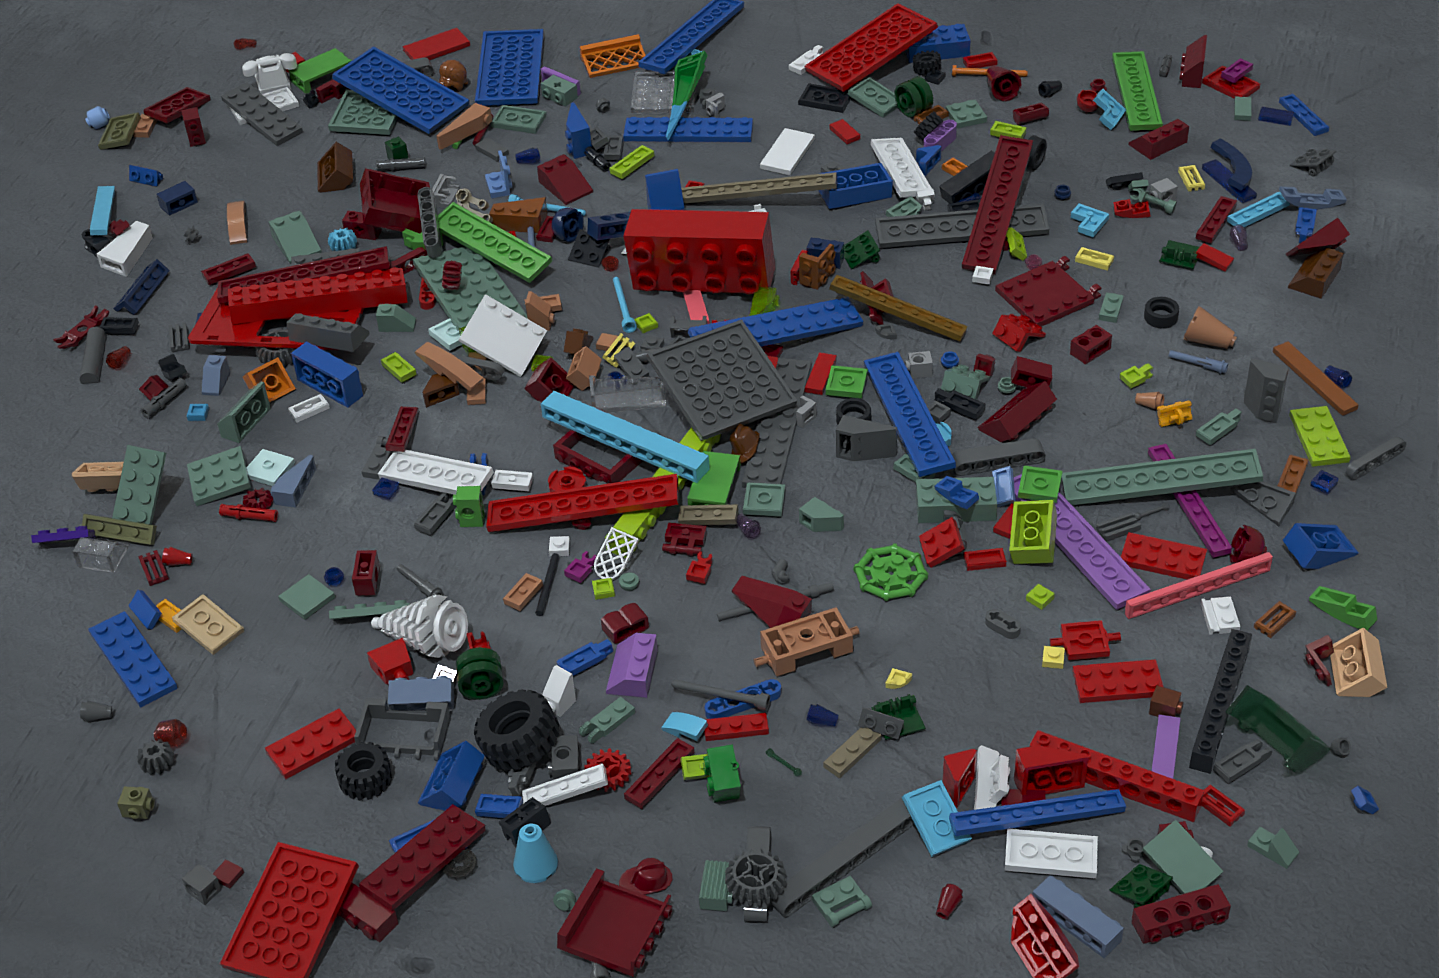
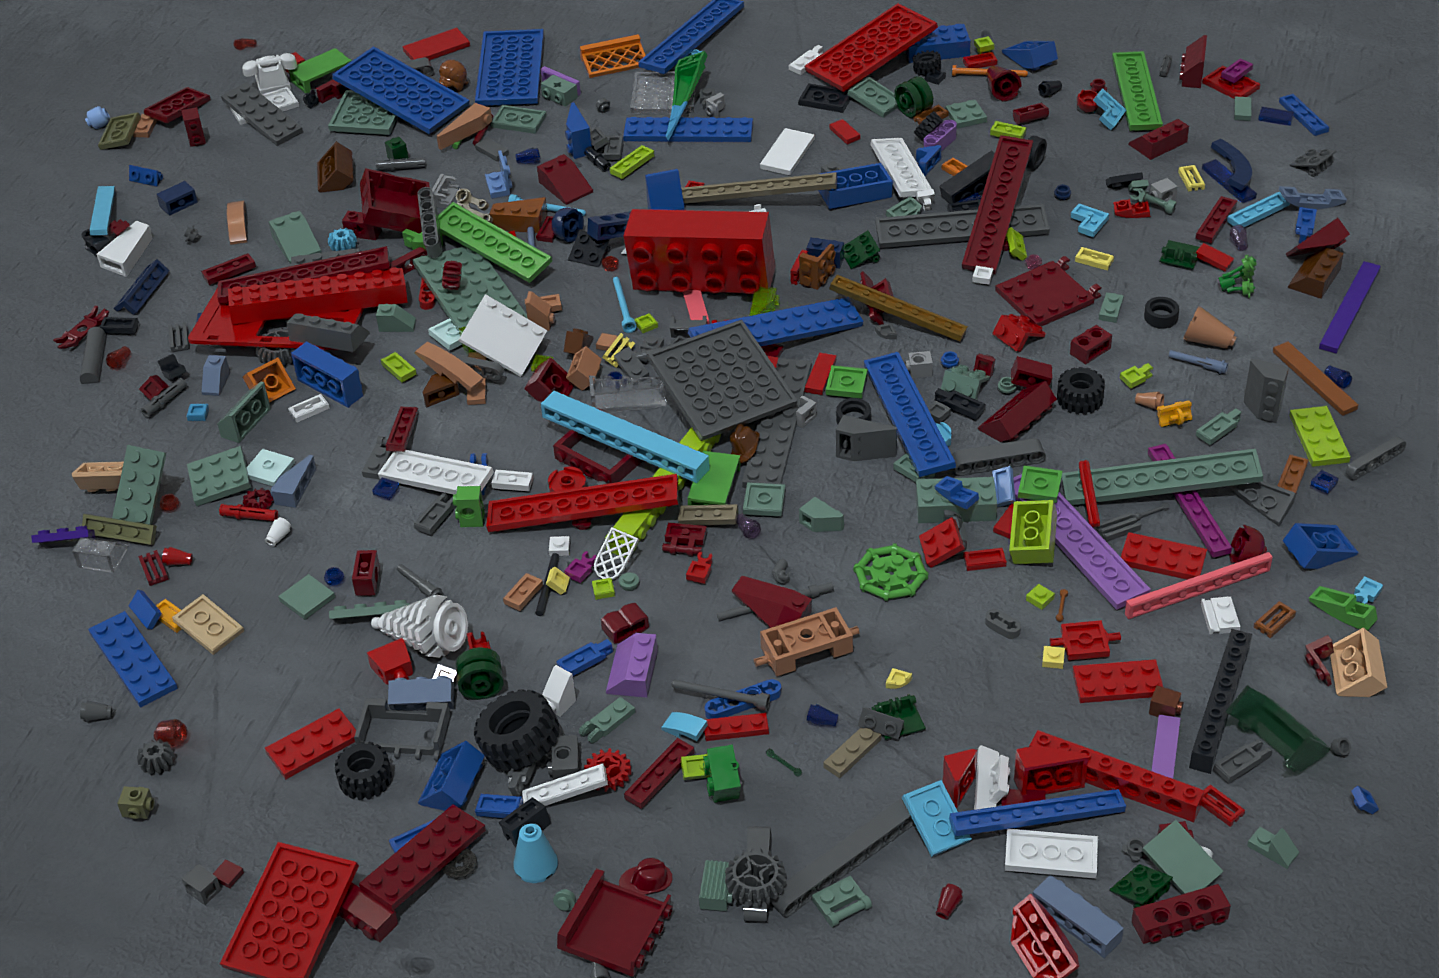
none -> clear red plate [160,494,179,511]
none -> white cone [265,517,291,547]
none -> light yellow plate [546,567,570,595]
none -> lime tile [974,36,994,54]
none -> blue slope [1002,41,1058,70]
none -> dark orange hinge [1056,589,1068,622]
none -> black tyre [1057,367,1105,414]
none -> red axle [1079,460,1100,528]
none -> plant [1218,255,1257,298]
none -> dark purple tile [1319,261,1381,354]
none -> medium azure plate [1354,576,1383,604]

